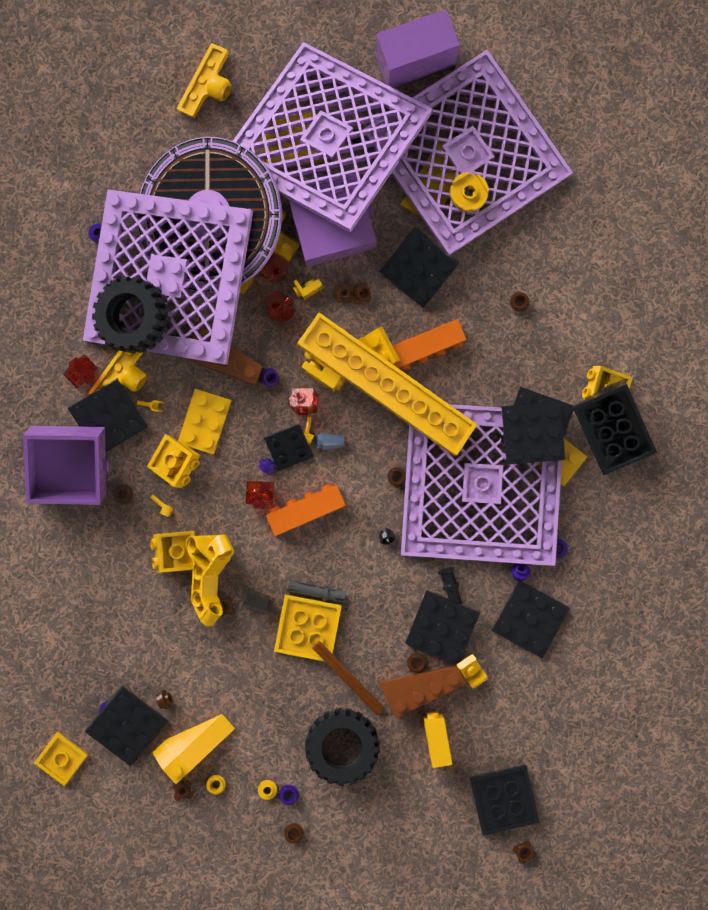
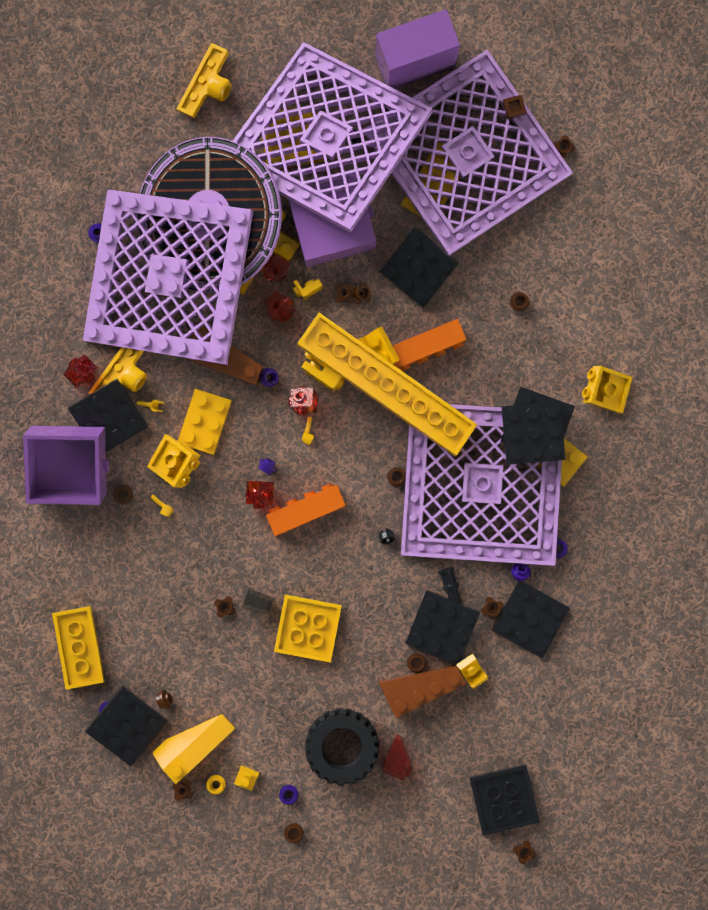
yellow tile [34,732,89,787] -> none
black tyre [92,277,171,353] -> none
yellow plate [150,531,195,573] -> none
yellow connector [186,534,234,627] -> none
yellow plate [258,780,277,800] -> none
black hinge [264,424,314,471] -> none
dark grey pin [287,580,346,603] -> none
dark orange axle [313,641,384,715] -> none
sand blue cone [316,432,344,451] -> none
yellow window [423,711,452,768] -> none
yellow plate [450,172,489,212] -> none
black slope [572,379,657,476] -> none
none -> yellow plate [52,606,105,690]
none -> yellow tile [234,765,259,791]
none -> clear red slope [381,733,412,781]
none -> reddish brown plate [481,597,503,619]
none -> reddish brown plate [502,95,527,120]
none -> reddish brown plate [553,136,575,158]

